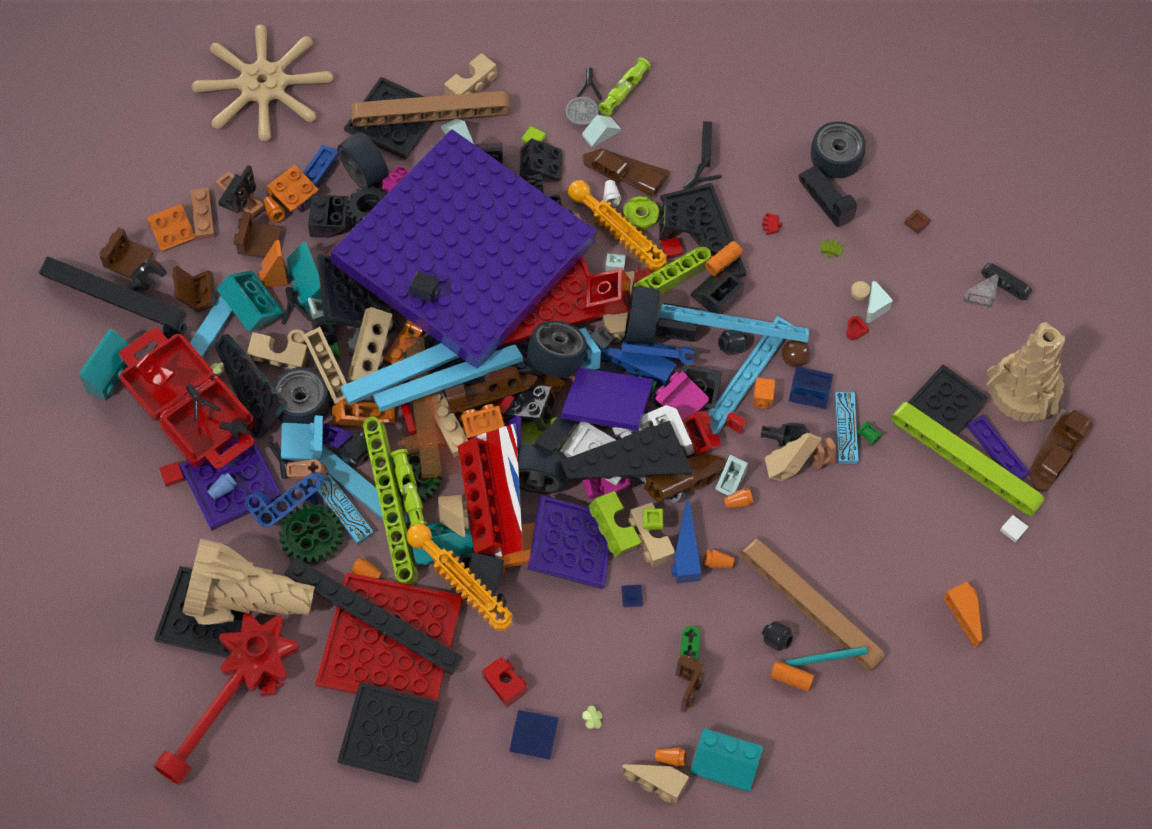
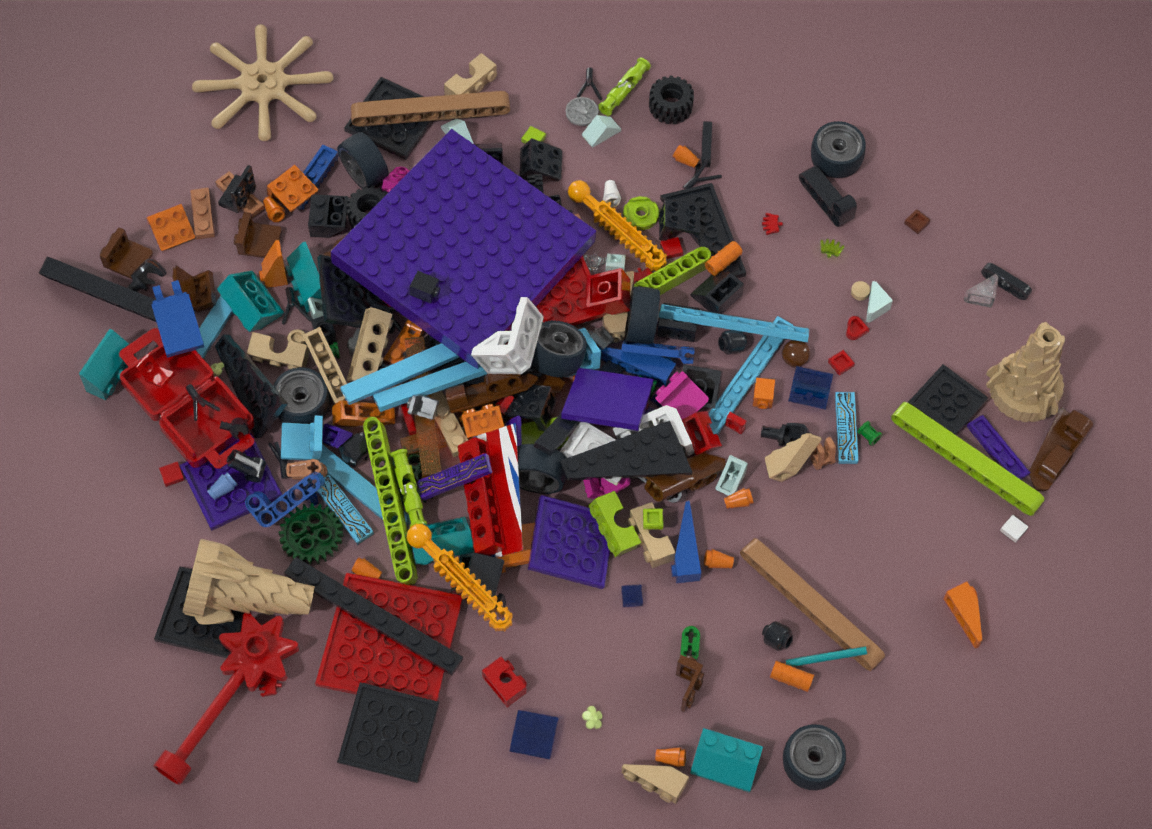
tan slope [438,495,469,537] -> none
reddish brown panel [583,148,670,197] -> none
none -> blue tile [151,280,204,358]
none -> black piece [226,449,267,483]
none -> bracket [407,394,439,420]
none -> dark purple tile [417,453,492,500]
none -> white bracket [471,297,544,374]
none -> clear piece [584,251,606,272]
none -> black tyre [649,76,694,124]
none -> orange cone [672,145,700,169]
none -> flat silver wheel [783,724,846,791]
none -> red tile [828,350,855,376]

